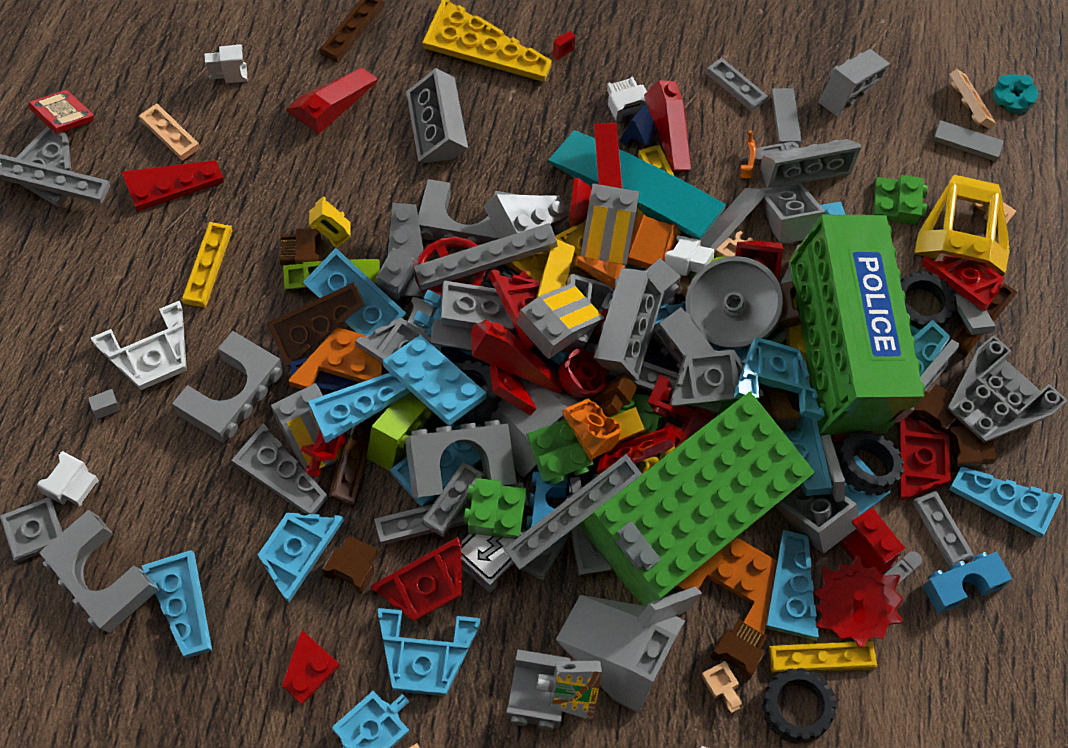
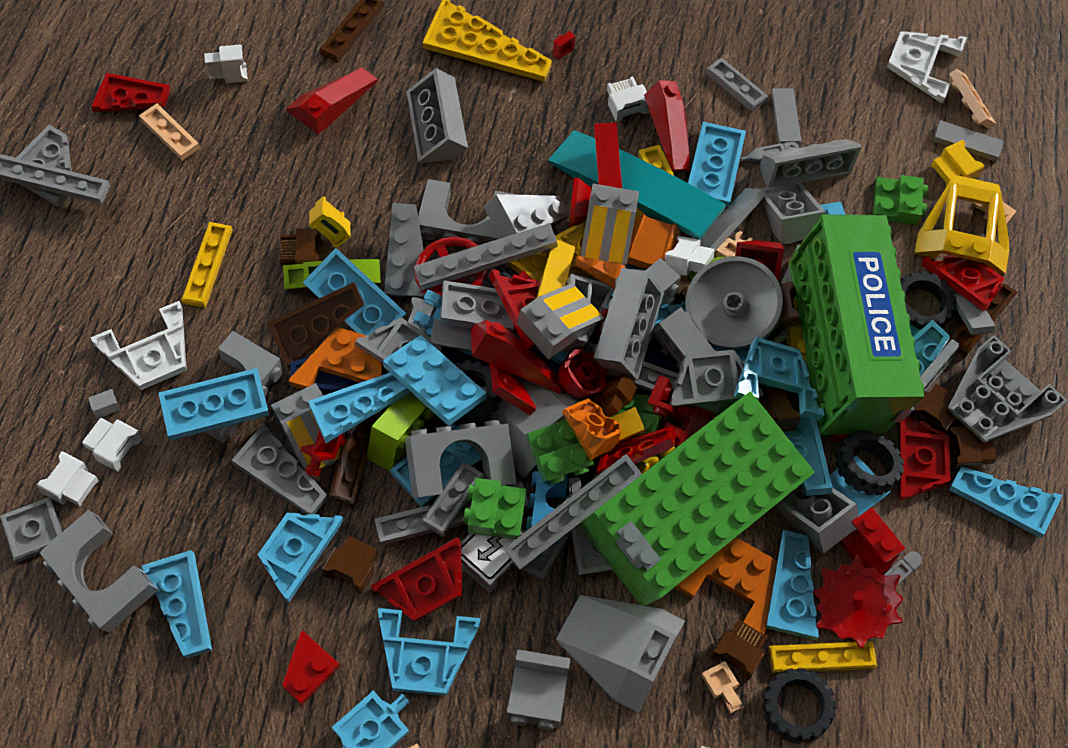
tile [28,90,94,134] -> none
red wing [122,160,224,211] -> none
light grey torso [377,248,419,301] -> none
torso [536,661,602,720] -> none
dark blue slope [619,105,658,146] -> none
light grey tile [637,587,702,628] -> none
orange piece [740,130,756,179] -> none
light grey wedge [818,49,890,117] -> none
light grey tile [821,434,845,502] -> none
light grey tile [912,491,974,568] -> none
dark azure arch [923,552,1012,614] -> none
teal plate [993,74,1038,114] -> none
none -> white piece [82,418,142,472]
none -> red wing [91,72,171,112]
none -> medium azure plate [159,368,269,440]
none -> medium azure plate [688,122,746,207]
none -> white wing [887,32,967,103]
none -> yellow piece [931,140,984,186]

